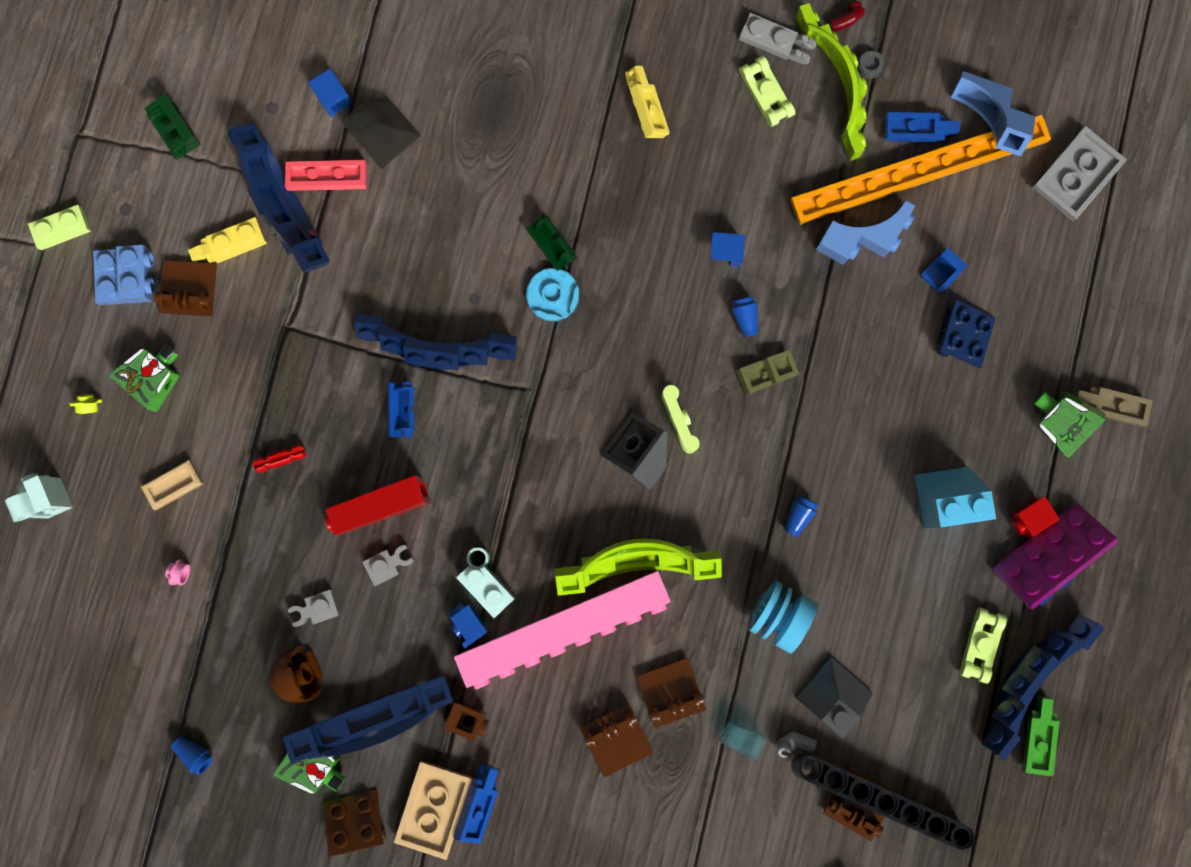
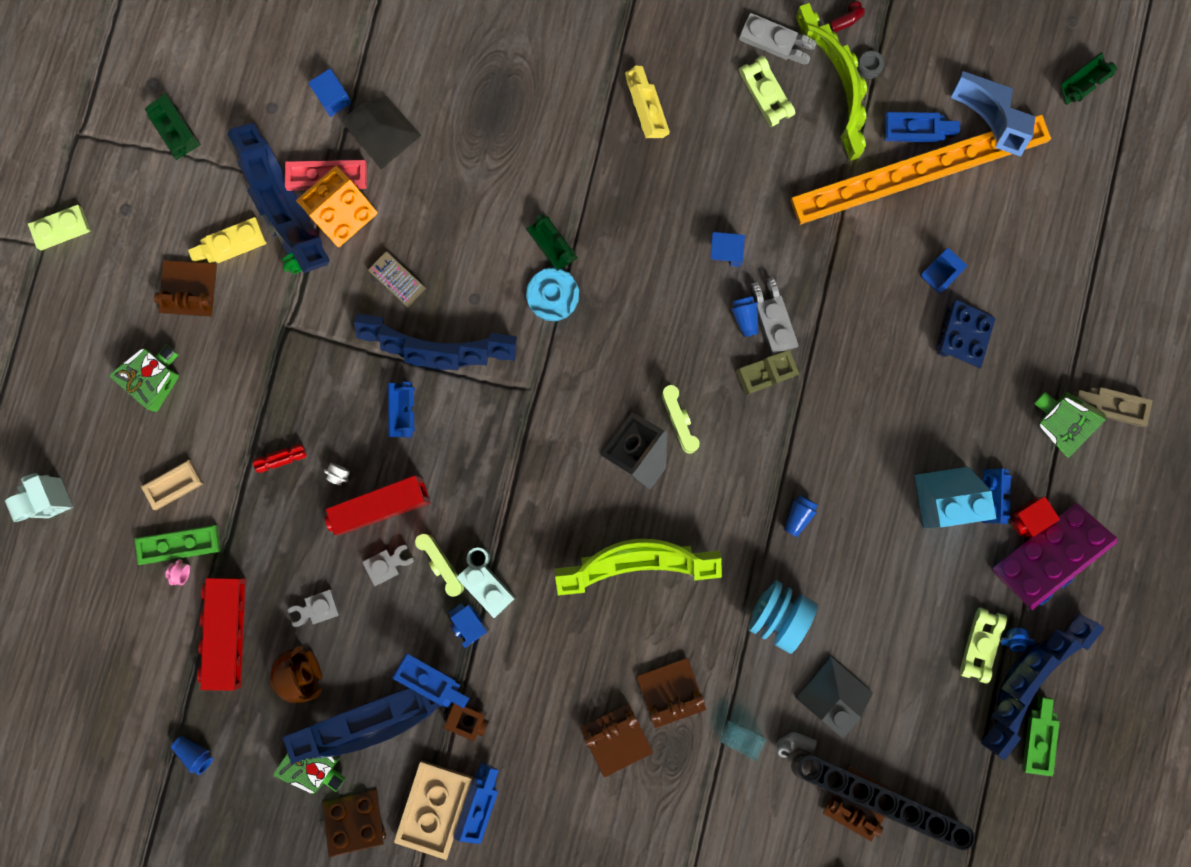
neon yellow plate [69,394,102,414] -> none
medium blue plate [93,245,155,305] -> none
bright pink brick [454,571,671,690] -> none
medium blue arch [816,201,915,265] -> none
light grey plate [1032,126,1127,221] -> none
none -> bright green tile [134,525,221,565]
none -> red brick [197,578,246,691]
none -> green plate [282,253,302,274]
none -> light orange bracket [296,166,377,247]
none -> white plate [324,463,350,486]
none -> dark tan tile [368,251,426,308]
none -> blue hinge [392,653,469,709]
none -> yellowish green plate [415,534,464,597]
none -> light grey hinge [751,277,799,355]
none -> blue hinge [982,468,1012,524]
none -> blue plate [1001,628,1036,652]
none -> dark green hinge [1060,52,1117,105]

